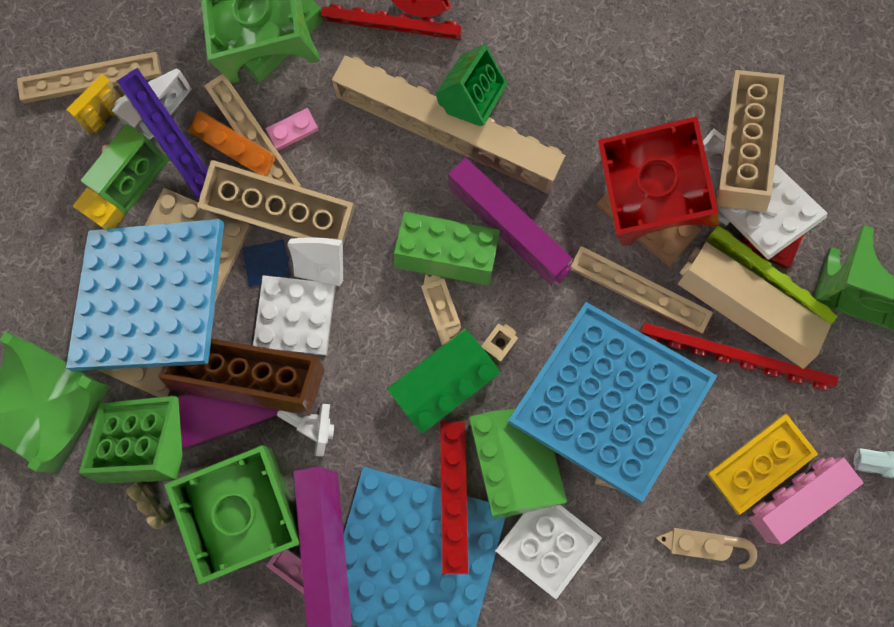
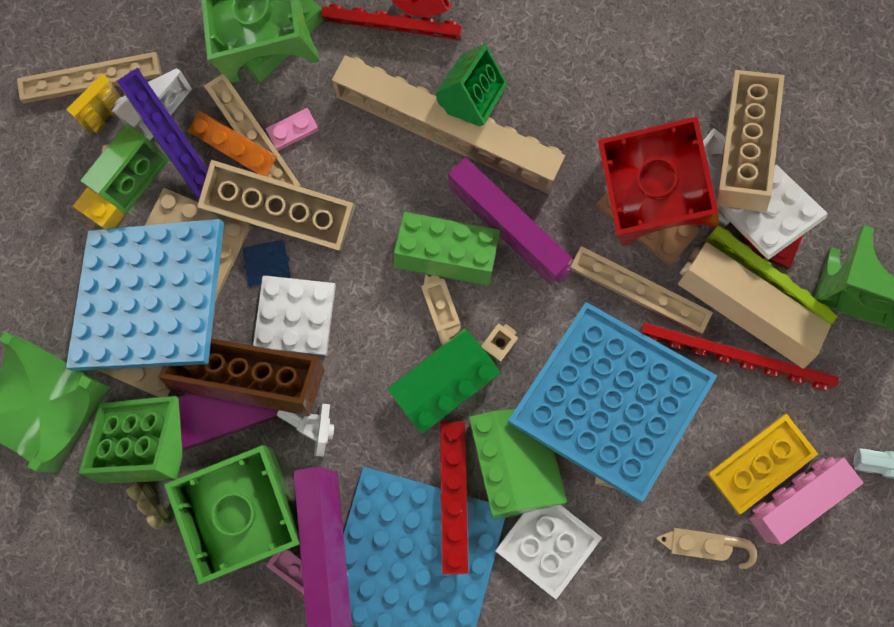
white plate [288,238,343,286] -> none

